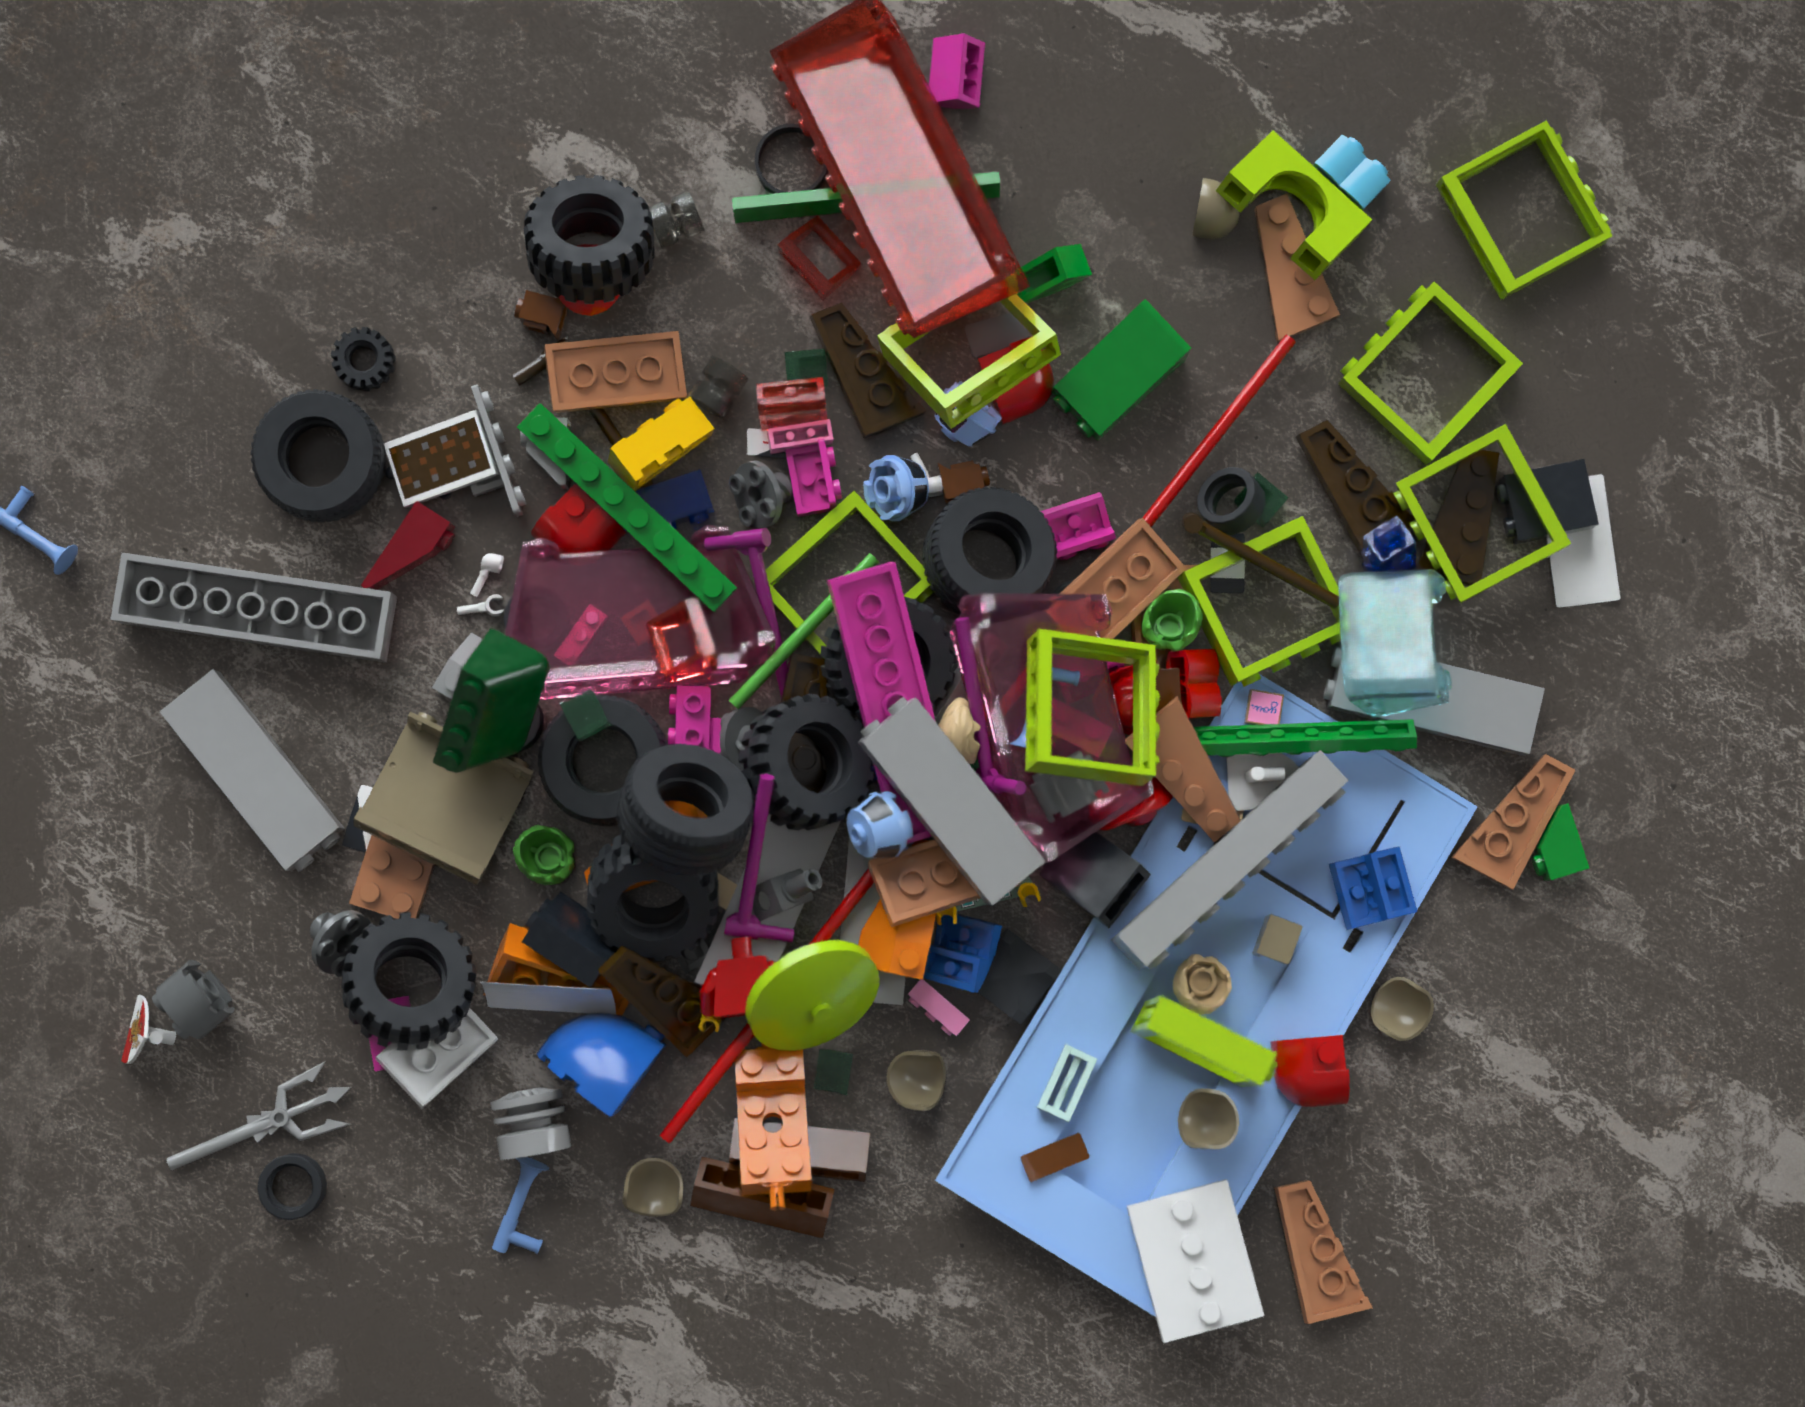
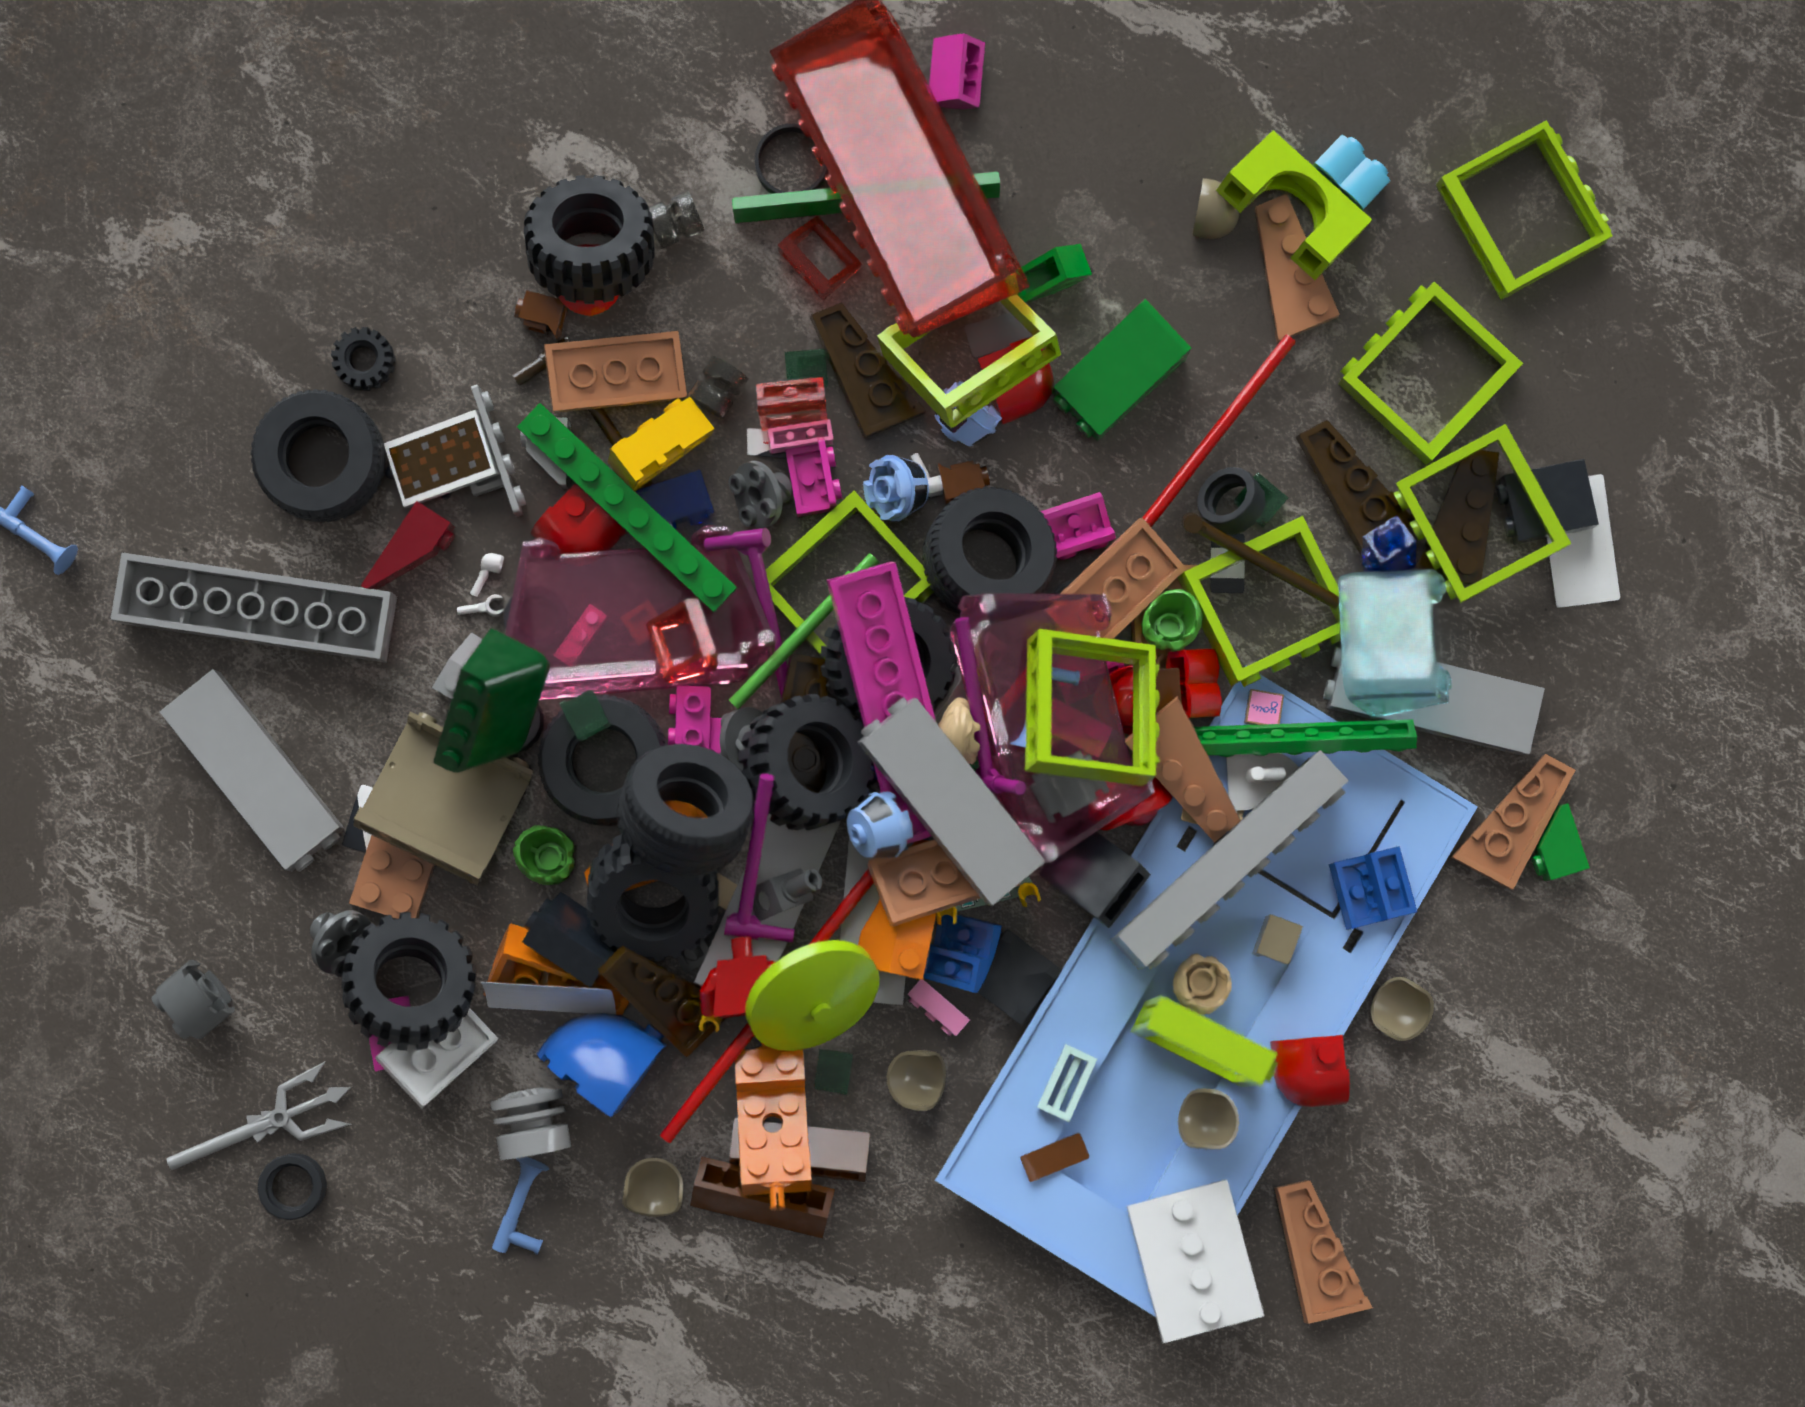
shield [121,995,176,1064] -> none

